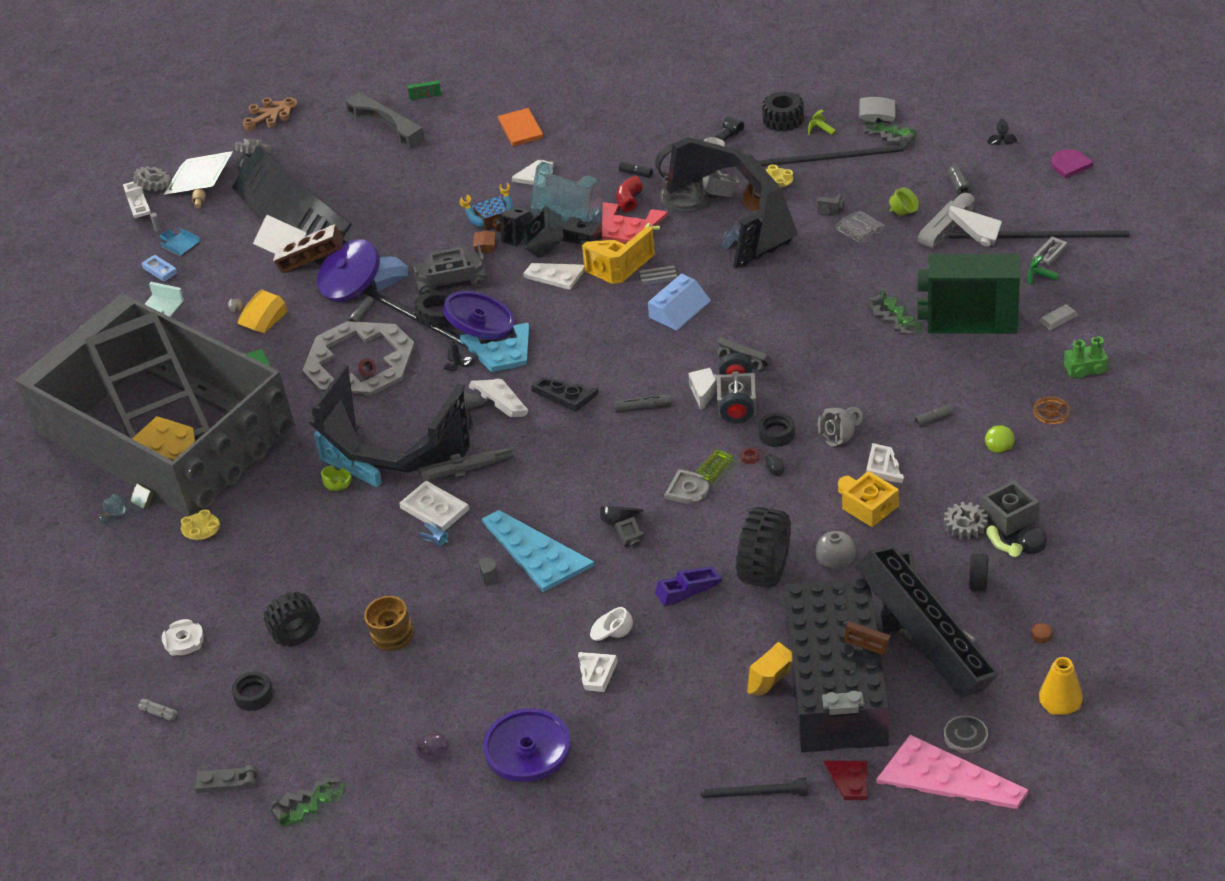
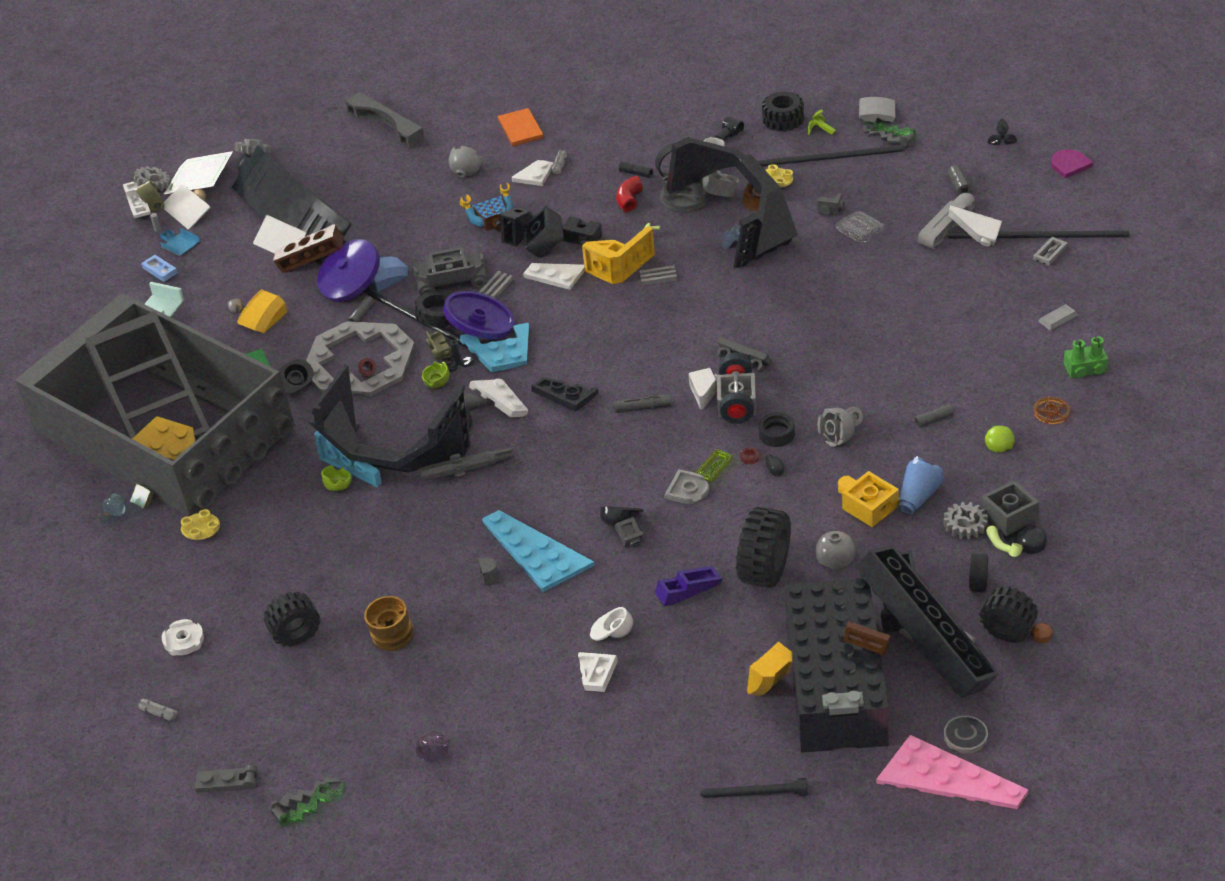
black tyre [232,671,274,711] -> none
medium nougat plant [243,97,298,131] -> none
white plate [399,481,469,531] -> none
green tile [407,80,441,100] -> none
flat silver piece [419,521,448,546] -> none
dark orange piece [473,231,495,253] -> none
dark purple dish [483,708,571,782] -> none
clear light blue windscreen [530,161,603,223] -> none
coral wing [602,202,668,243] -> none
light blue slope [648,273,711,331] -> none
dark red wing [824,760,867,800] -> none
white wing [866,443,904,483] -> none
piece [867,290,921,334] -> none
lime piece [889,187,919,216] -> none
dark green brick [917,254,1020,334] -> none
green plant [1027,255,1058,285] -> none
yellow cone [1039,657,1083,715] -> none
none -> olive piece [135,180,165,212]
none -> white window [164,184,211,229]
none -> black piece [278,359,314,394]
none -> lime hair [422,361,450,389]
none -> olive hinge [426,331,452,363]
none -> light grey cylinder [449,146,483,178]
none -> light grey tile [479,271,514,299]
none -> light grey axle [552,150,567,174]
none -> medium blue cone [898,457,944,515]
none -> black tyre [979,586,1038,643]

